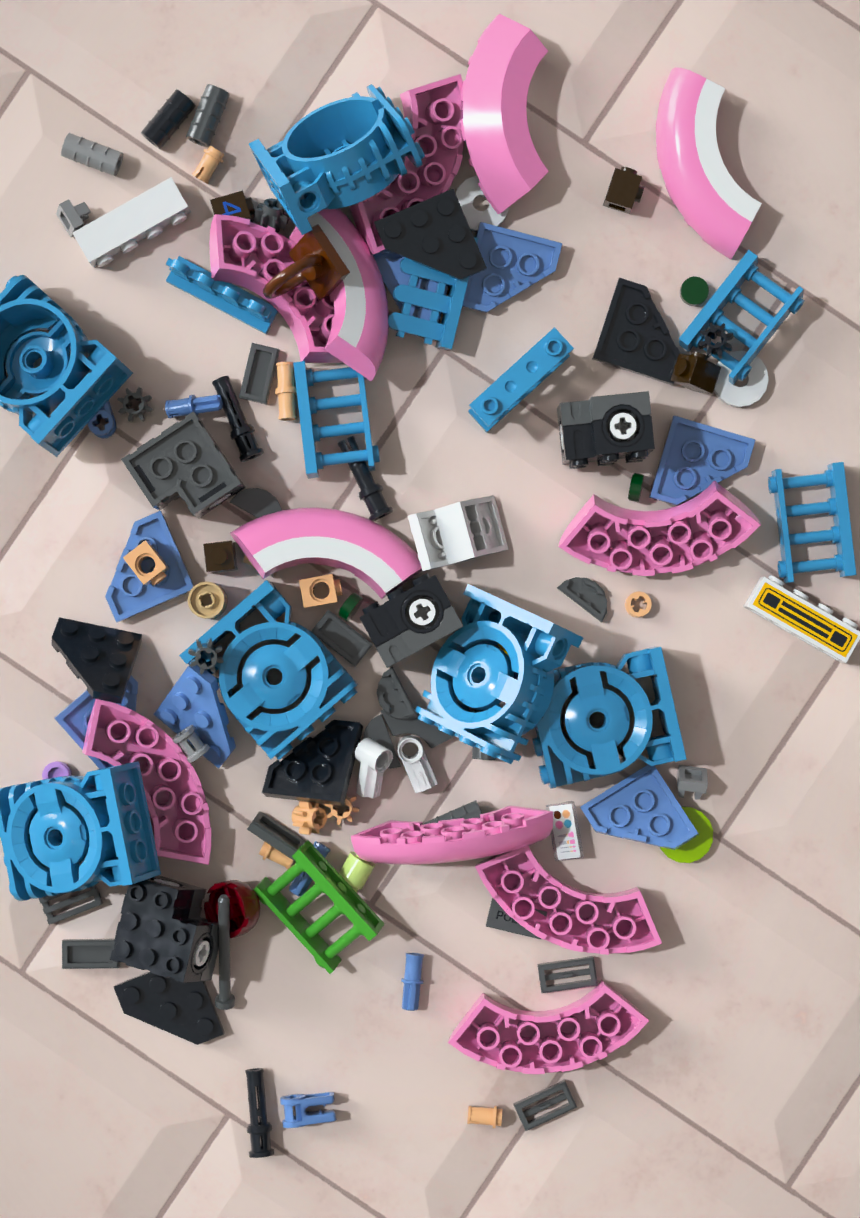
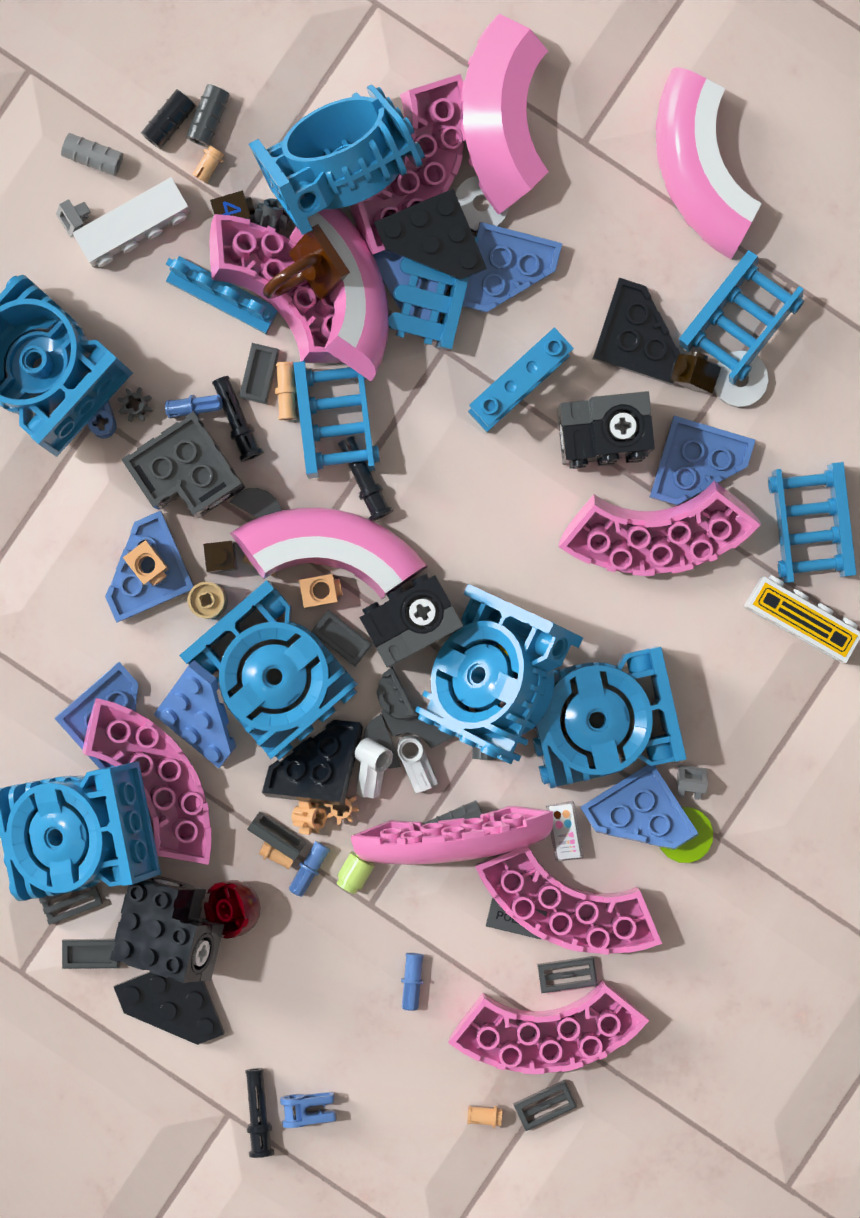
lavender tile [42,761,72,779] -> none
black plate [51,617,142,704] -> none
light grey bush [172,725,210,763] -> none
dark grey gear [188,638,224,674] -> none
dark grey bar [215,895,235,1010] -> none
bright green fence [253,840,384,974] -> none
dark green tile [338,593,364,621] -> none
white bracket [408,495,509,571] -> none
dark grey tile [557,577,607,622] -> none
dark brown brick [603,167,645,214] -> none
light nougat bush [625,591,652,618] -> none
dark green tile [628,473,644,502] -> none
dark green tile [680,276,709,306] -> none
black gear [698,322,733,359] -> none

